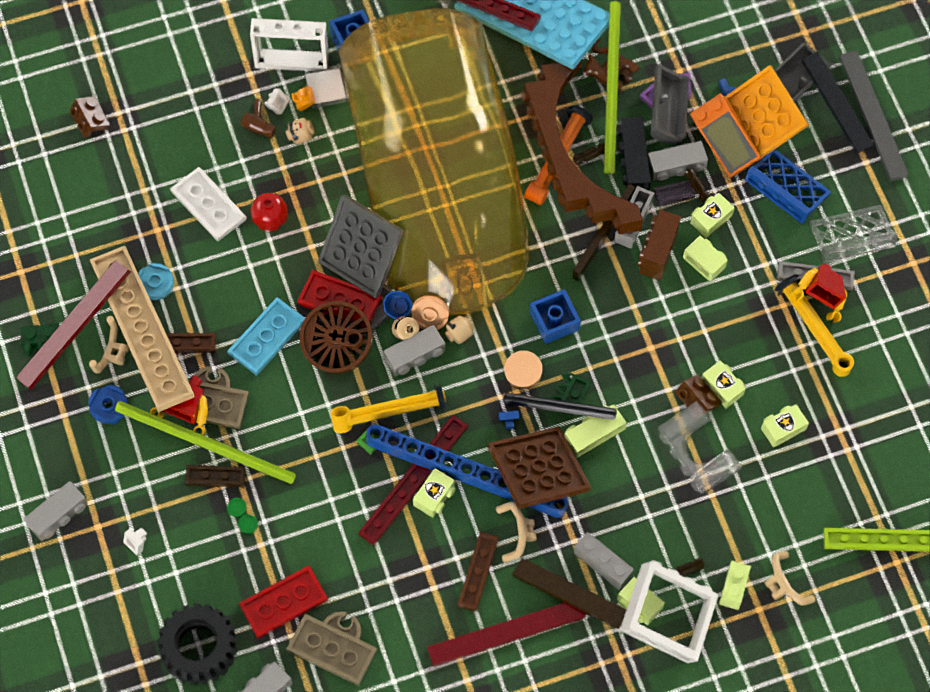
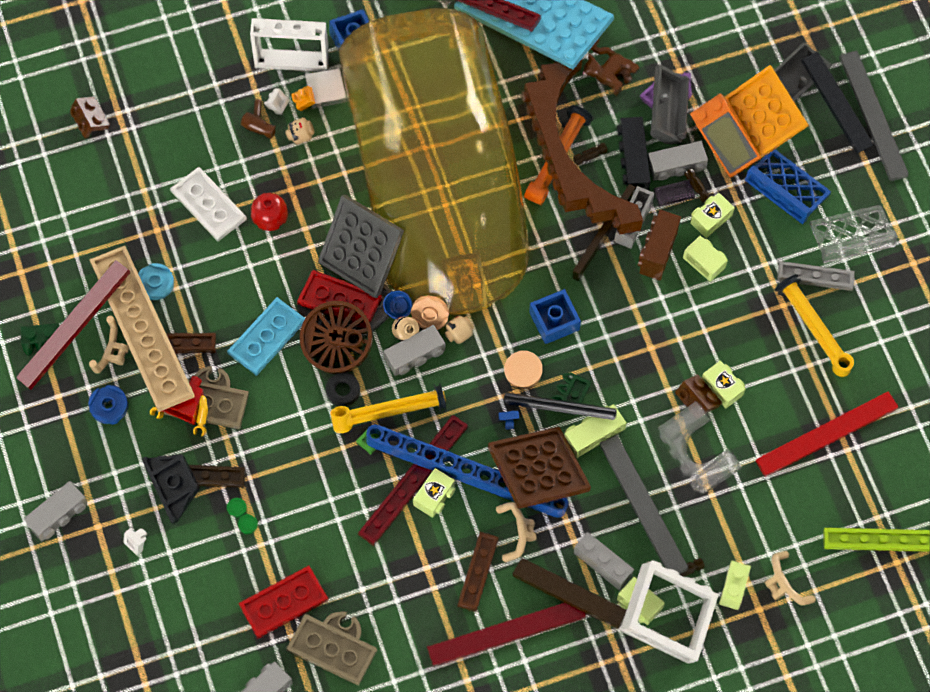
lime axle [115,401,296,484] -> none
black tyre [158,603,237,685] -> none
lime axle [604,1,621,175] -> none
blue arm [718,79,736,96] -> none
yellowish green brick [761,404,809,448] -> none
red torso [789,264,848,323] -> none
none -> black wing [142,454,200,524]
none -> black tyre [325,372,360,406]
none -> dark grey tile [600,436,688,574]
none -> red tile [755,391,898,477]

